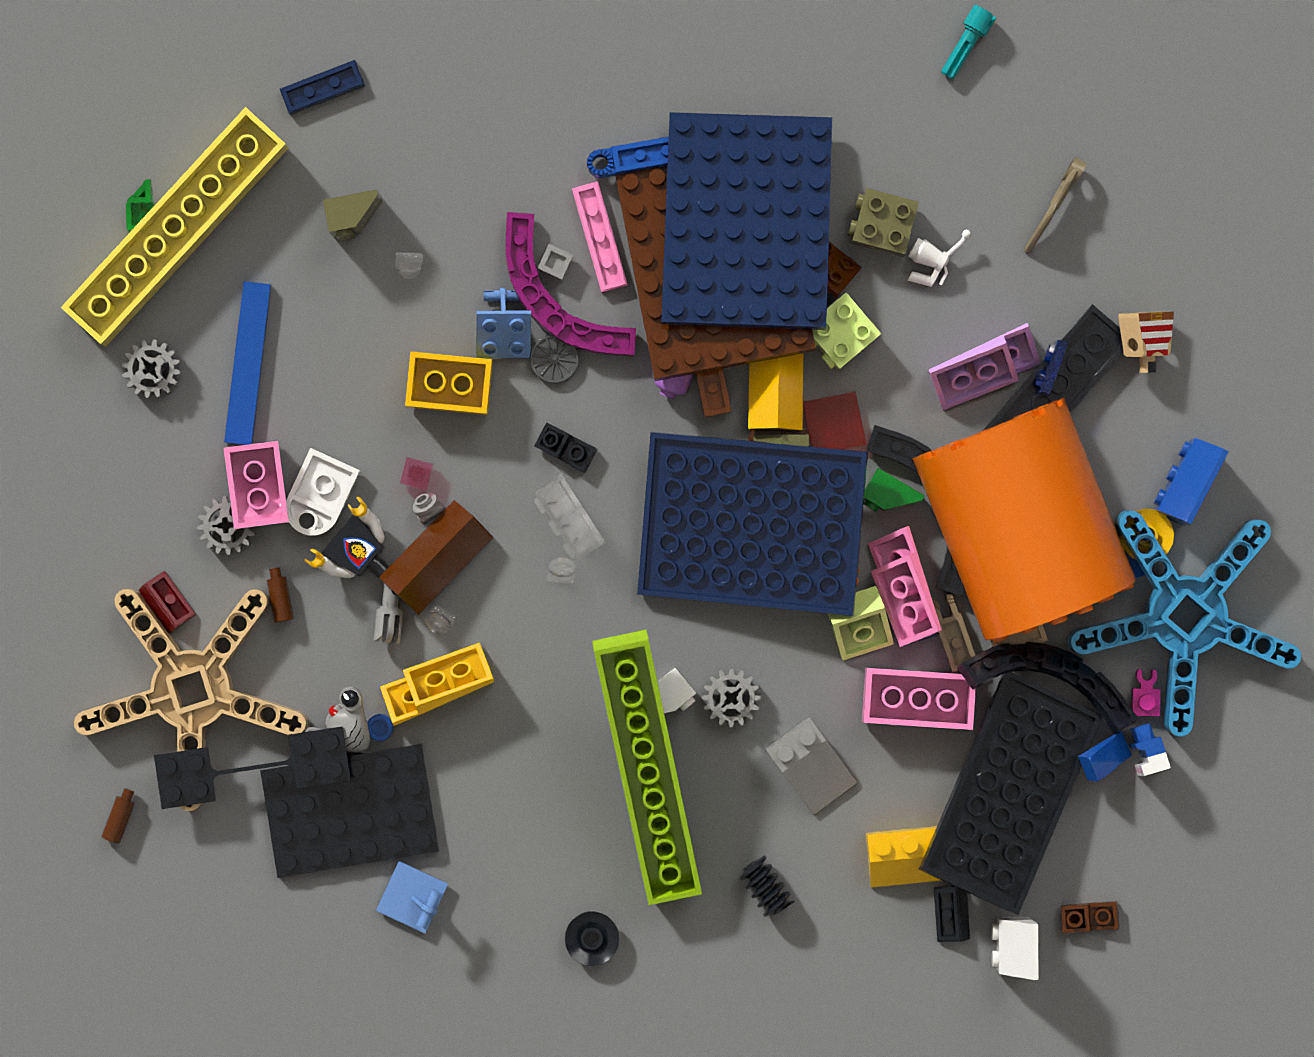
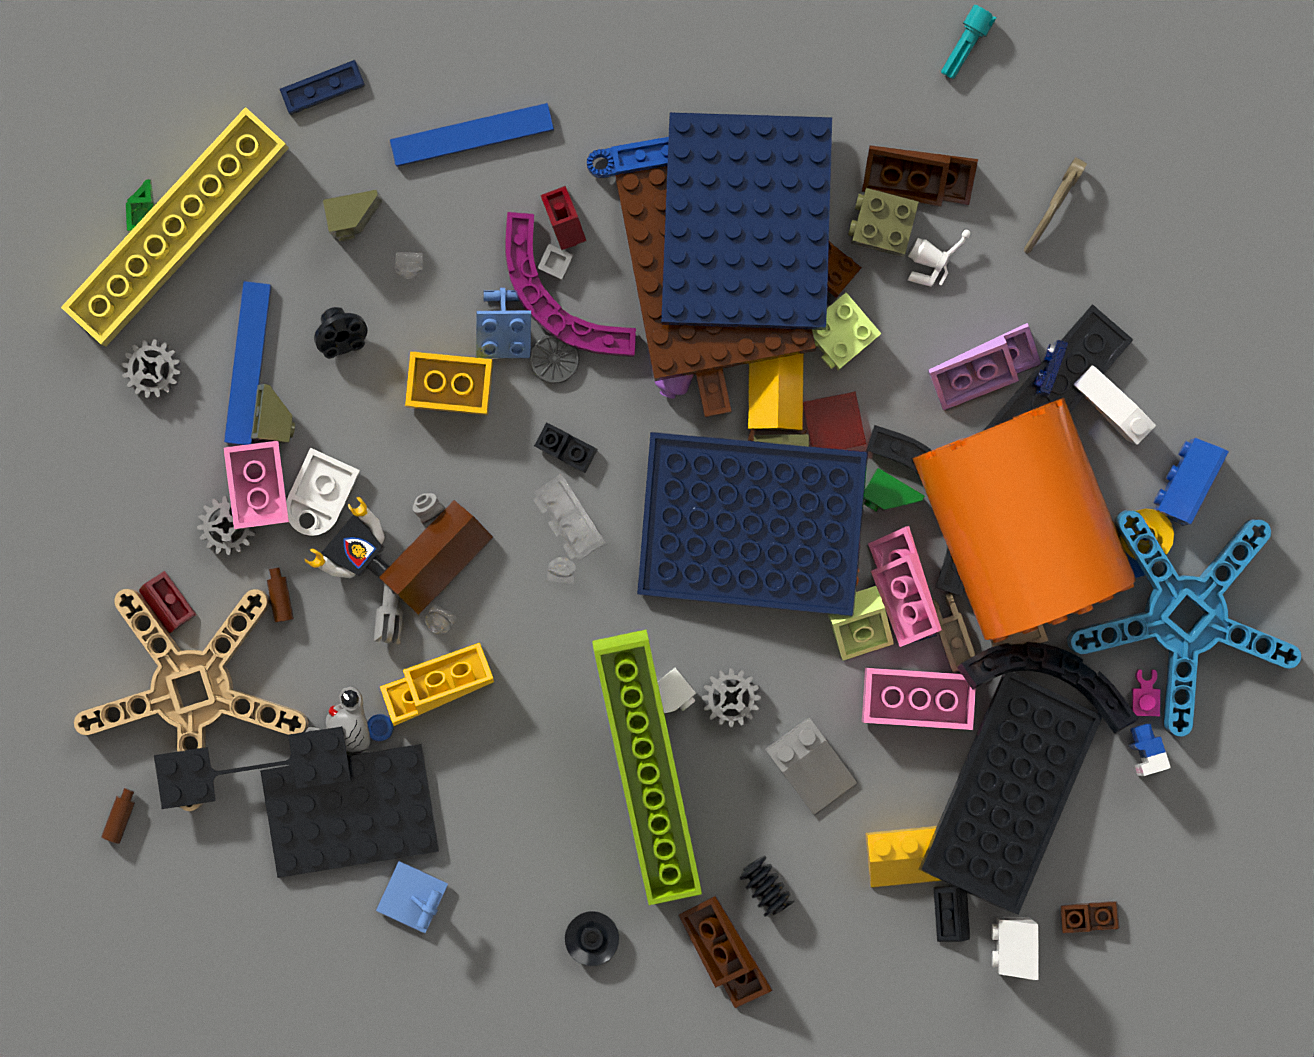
clear pink plate [400,457,434,490] -> none
bright pink tile [572,181,628,293] -> none
blue slope [1078,731,1132,782] -> none
torso [1118,311,1174,373] -> none
none -> olive slope [251,384,295,443]
none -> black plate [314,307,368,359]
none -> blue tile [390,103,554,167]
none -> dark red slope [540,186,587,250]
none -> reddish brown slope [678,895,772,1008]
none -> reddish brown slope [862,145,978,207]
none -> white slope [1073,365,1156,445]

